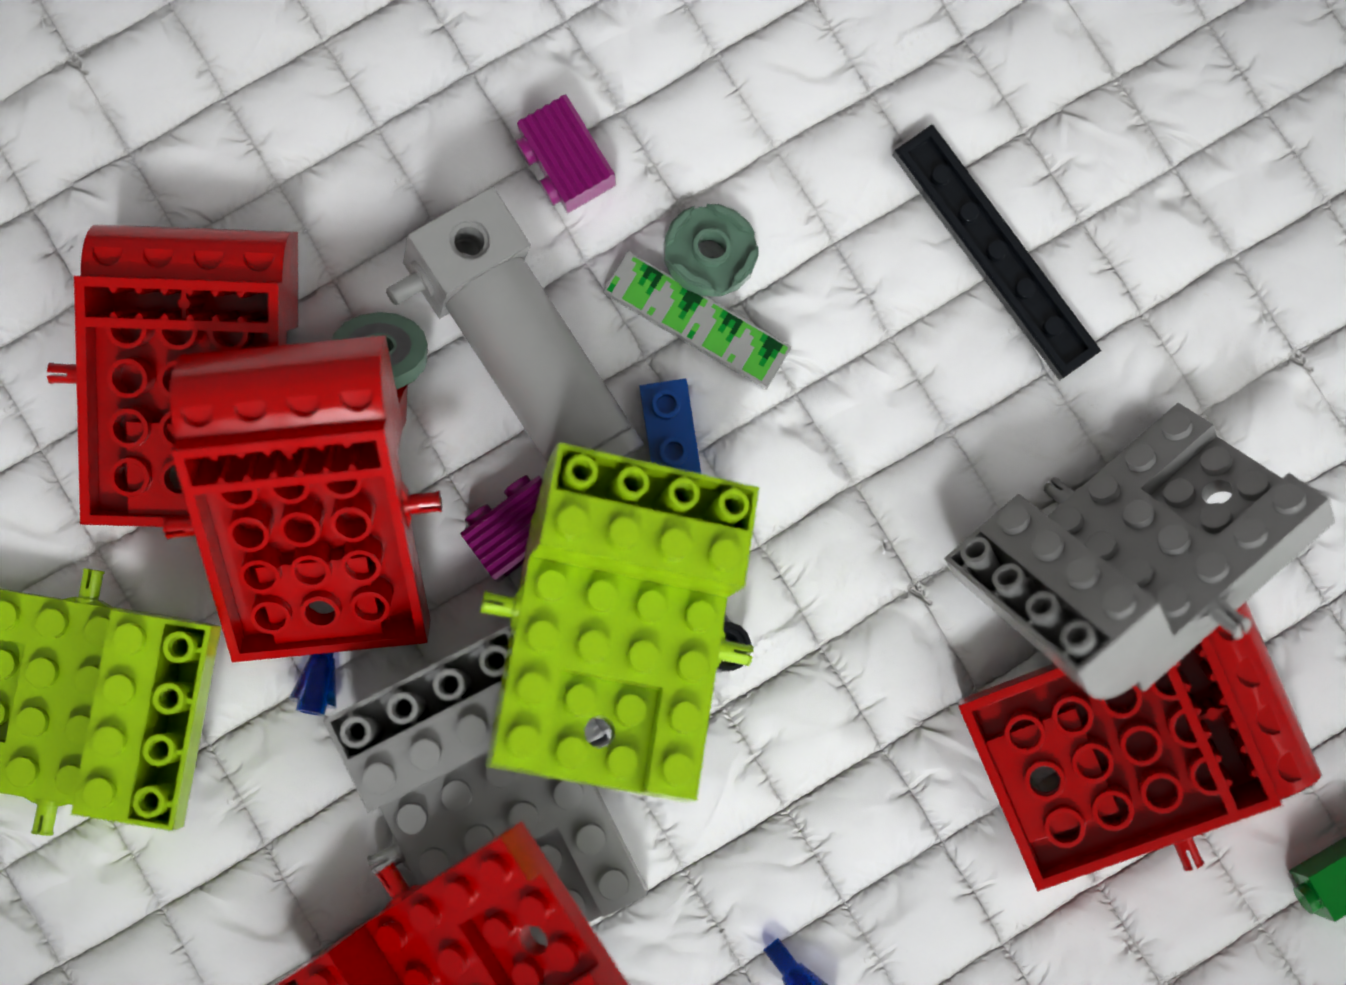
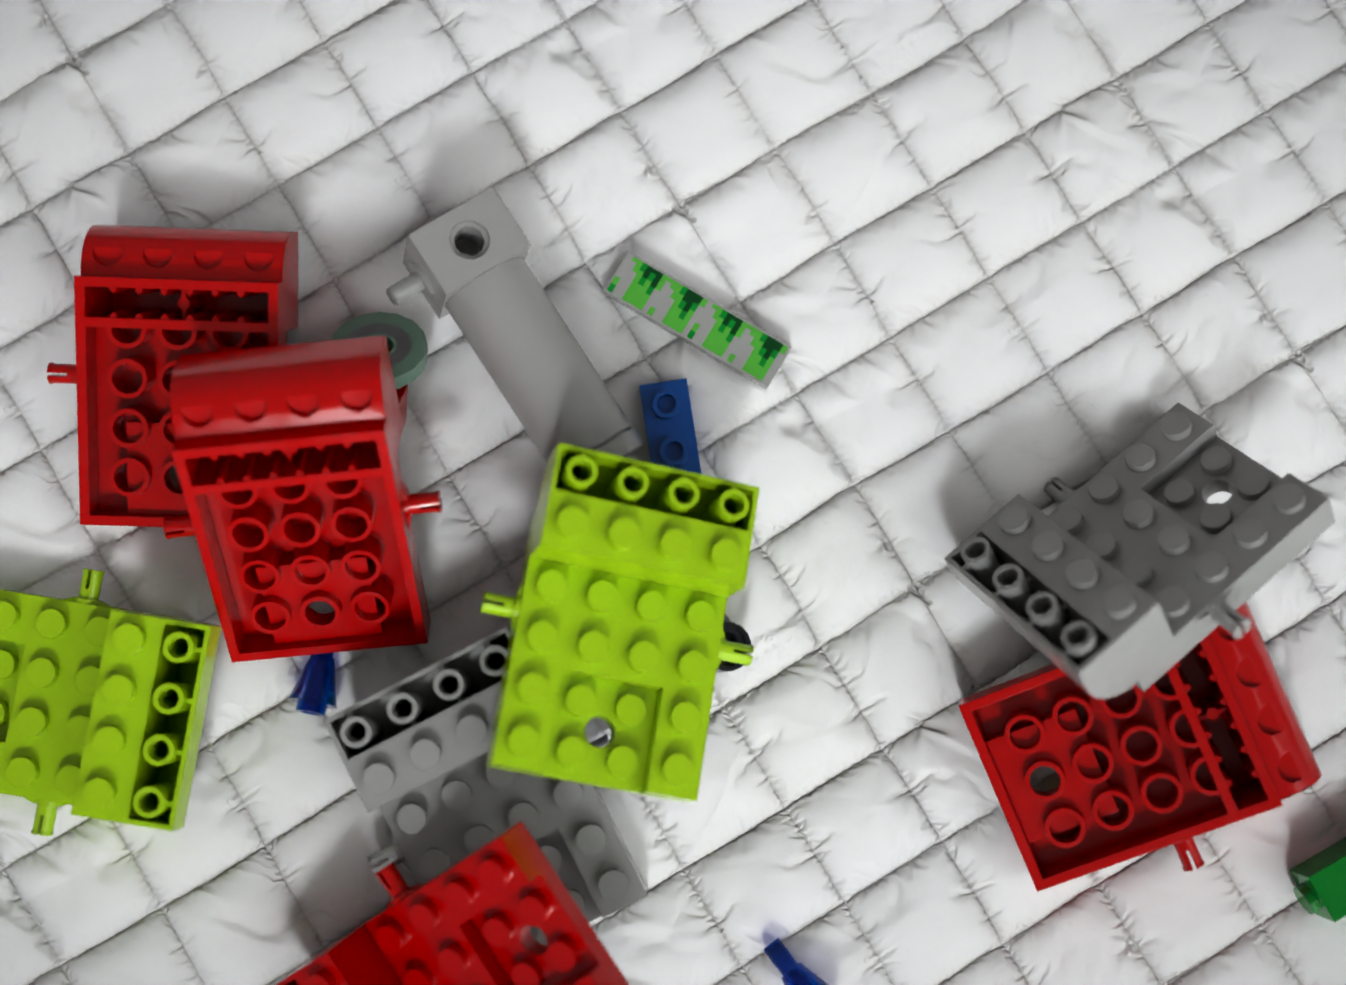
magenta brick [460,475,542,582] -> none
magenta brick [515,94,616,213] -> none
sand green tile [663,204,759,296] -> none
black tile [892,124,1101,381] -> none

